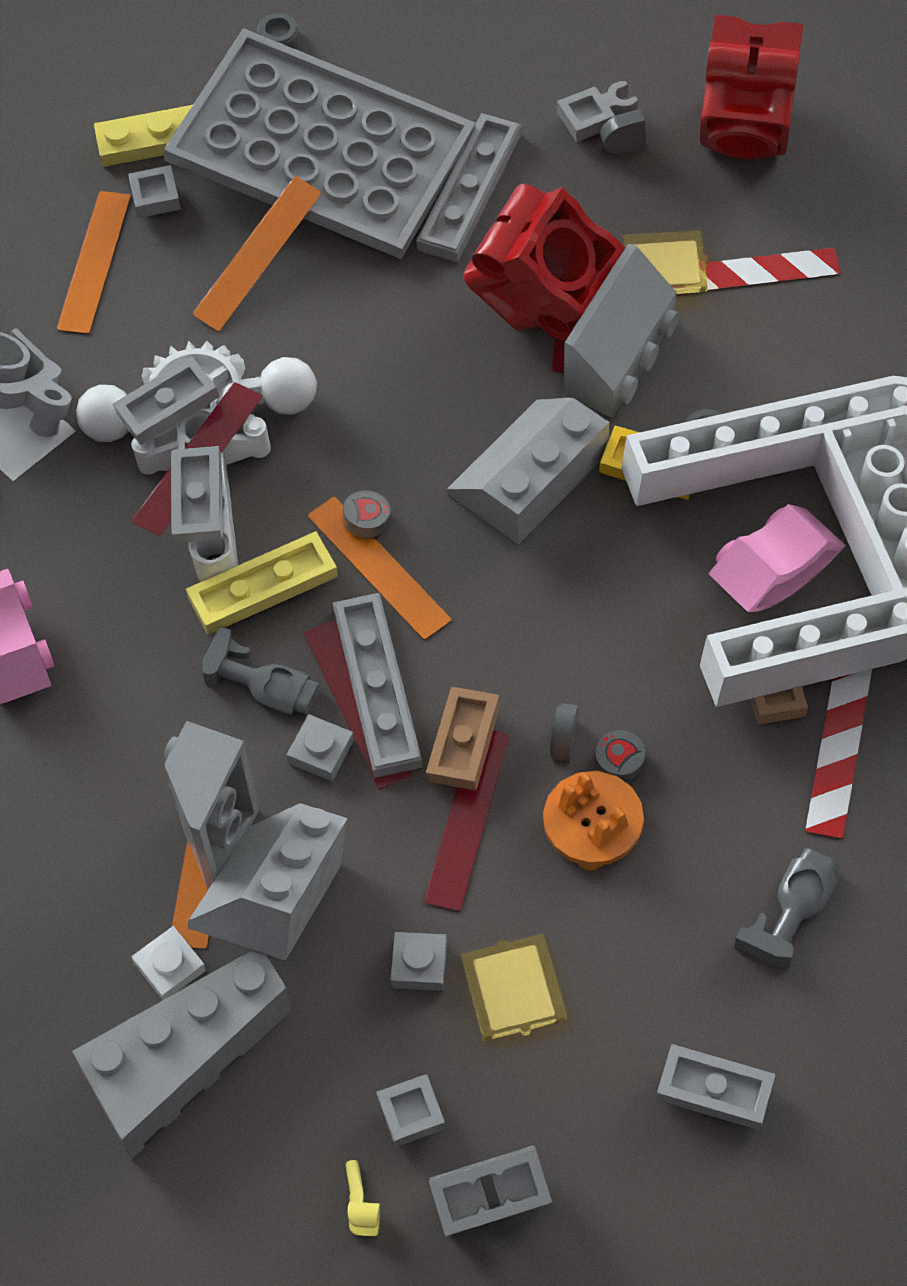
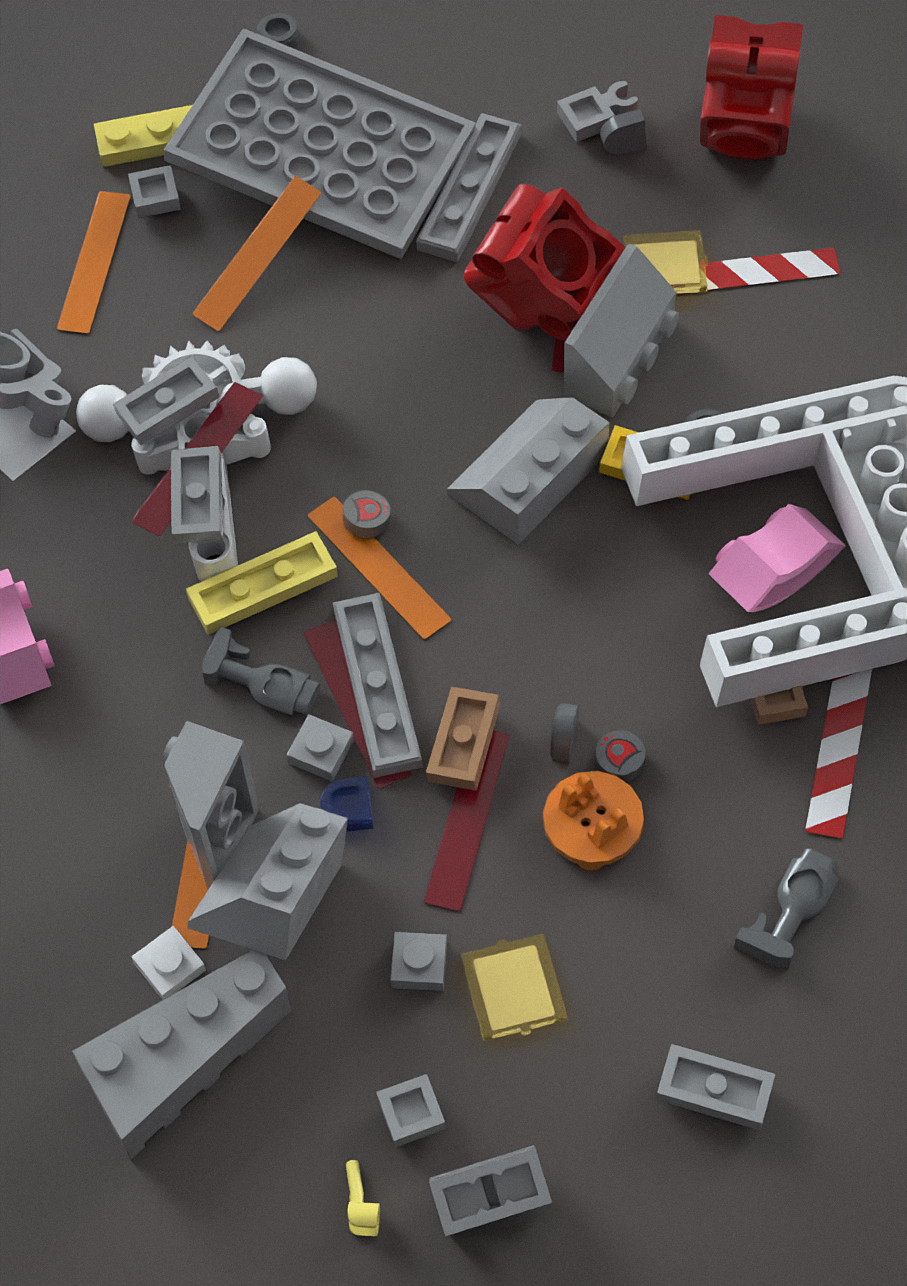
none -> clear blue tile [320,776,374,832]

